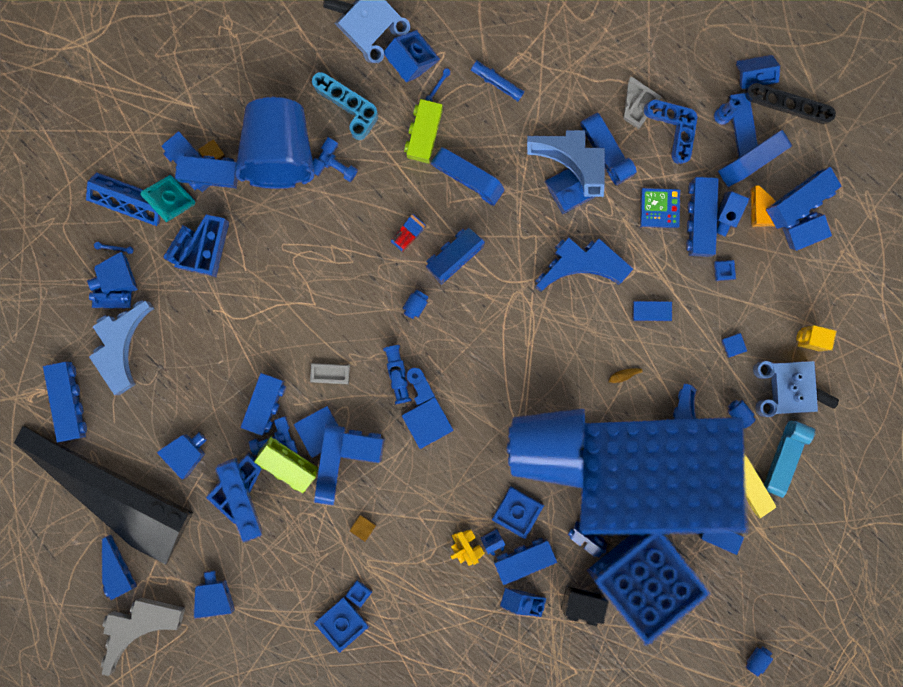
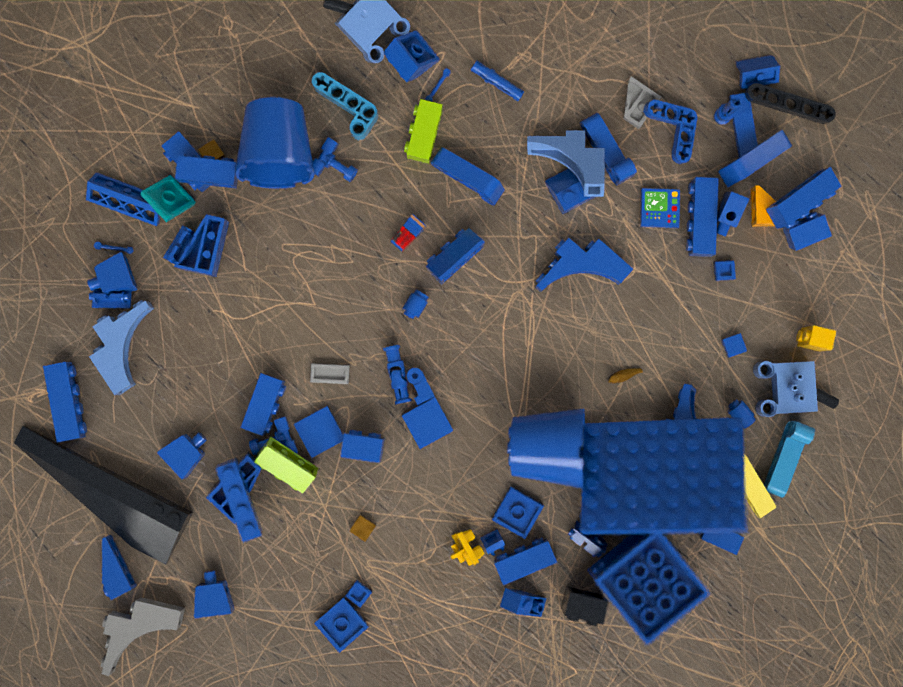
blue beam [314,425,345,505] -> none
blue tile [633,301,672,321] -> none
blue brick [745,646,773,677] -> none

